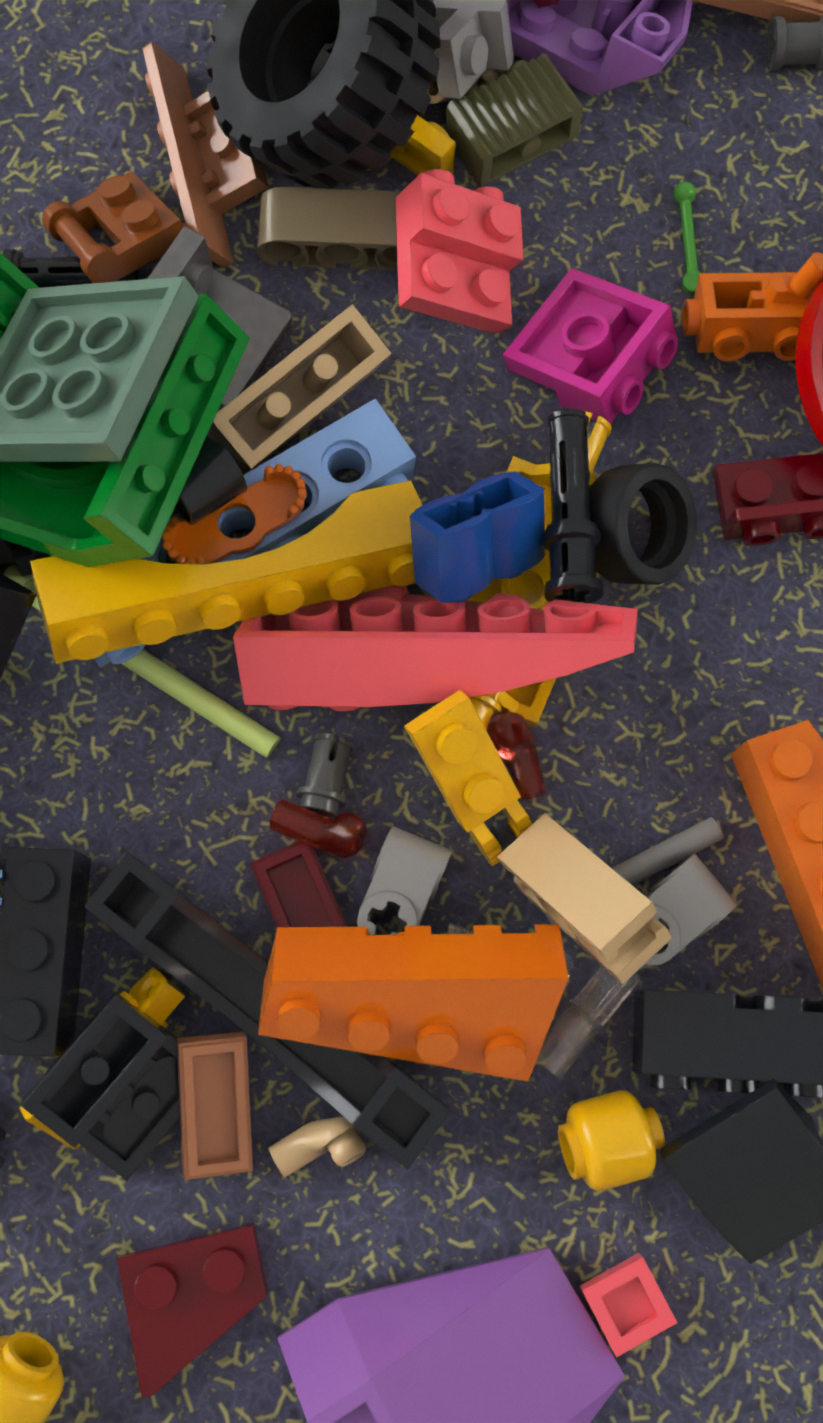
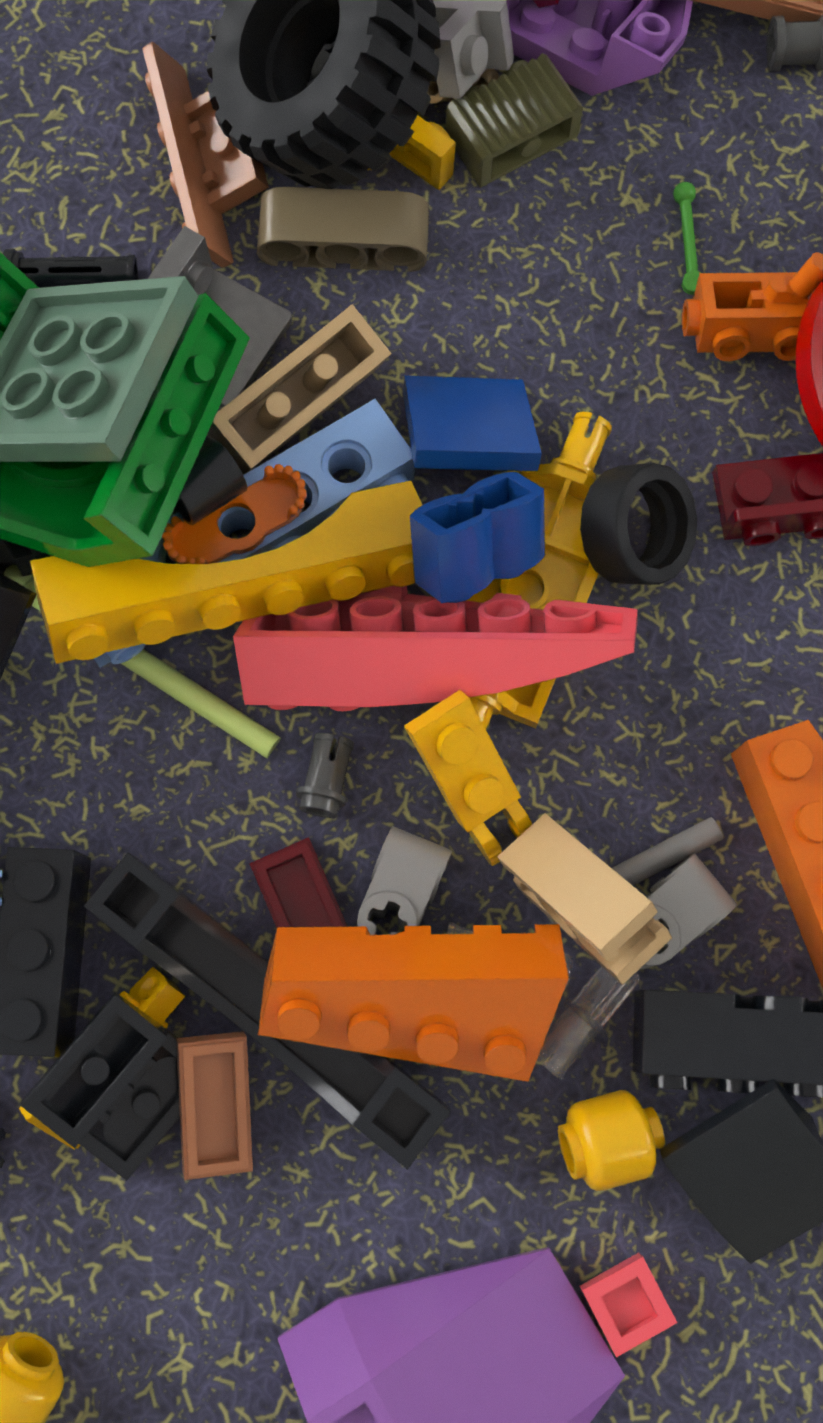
dark orange plate [42,171,183,283] -> none
dark red wing [117,1223,268,1398] -> none
tan arm [268,1116,366,1178] -> none
clear red arm [270,799,367,858] -> none
coral plate [395,169,524,333] -> none
clear red arm [486,712,548,801] -> none
dark pink plate [503,268,678,424] -> none
black pin [542,408,604,603] -> none
none -> blue tile [403,376,542,471]

